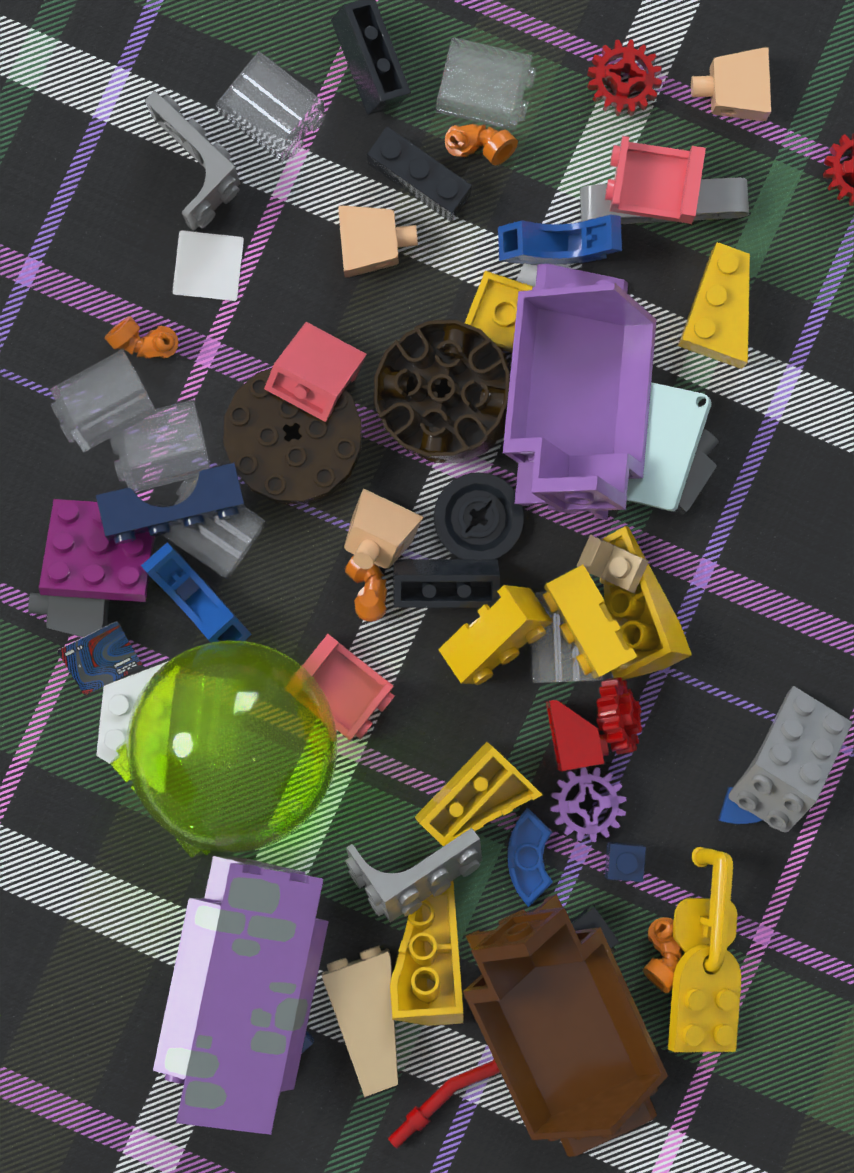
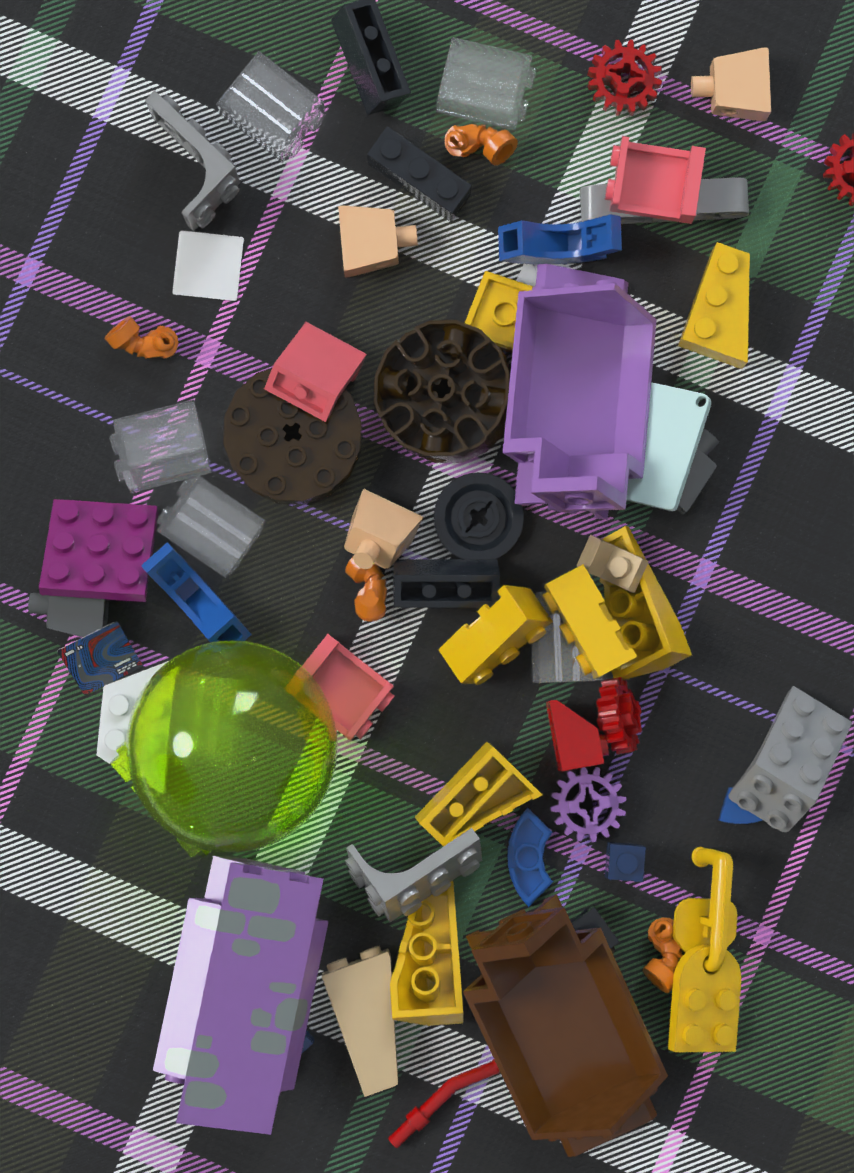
clear brick [50,349,157,453] -> none
dark blue arch [96,463,245,544] -> none

